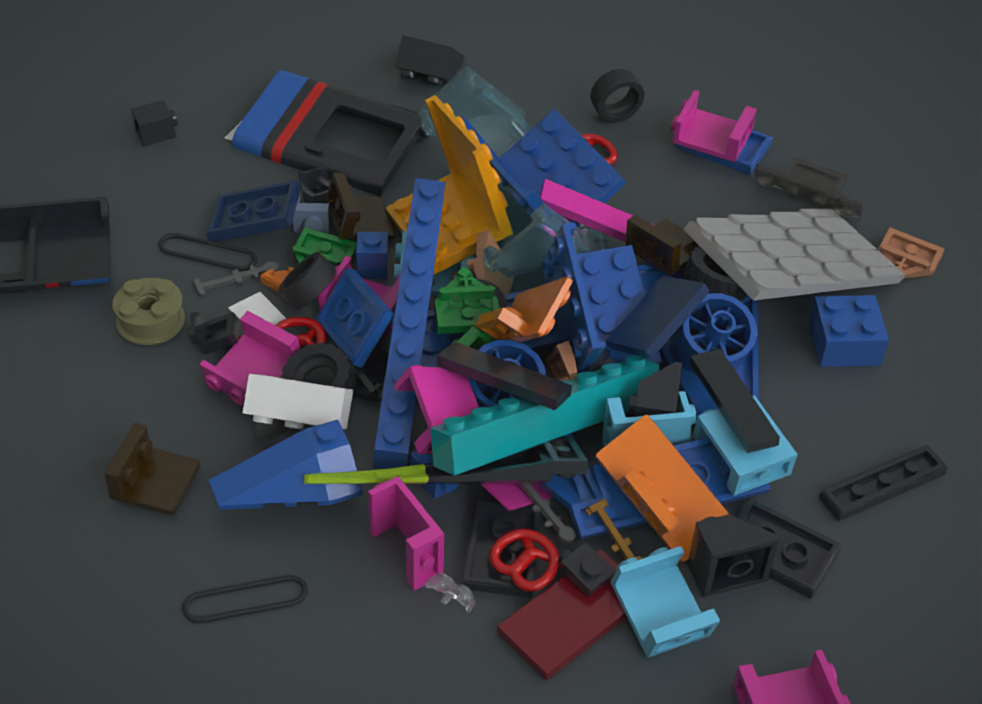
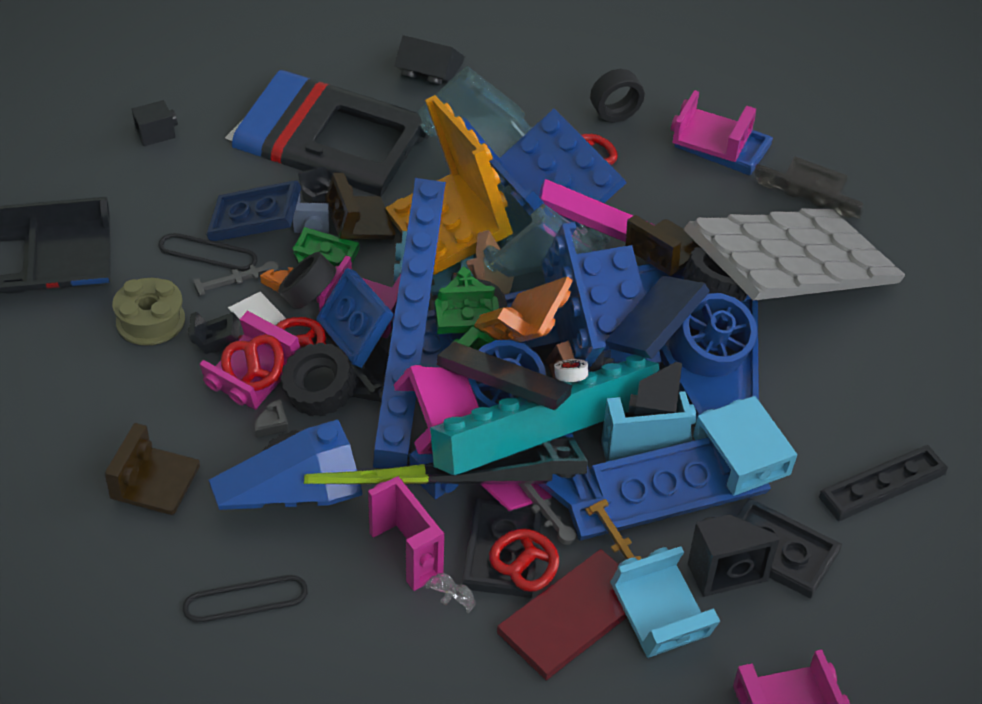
white brick [243,374,353,429] -> none
blue brick [356,232,388,279] -> none
black bracket [555,542,615,598] -> none
orange bracket [595,415,729,562] -> none
black tile [690,349,780,454] -> none
blue brick [808,295,889,367] -> none
nougat slope [878,227,945,278] -> none
none -> red piece [221,334,284,391]
none -> white tile [554,359,588,382]

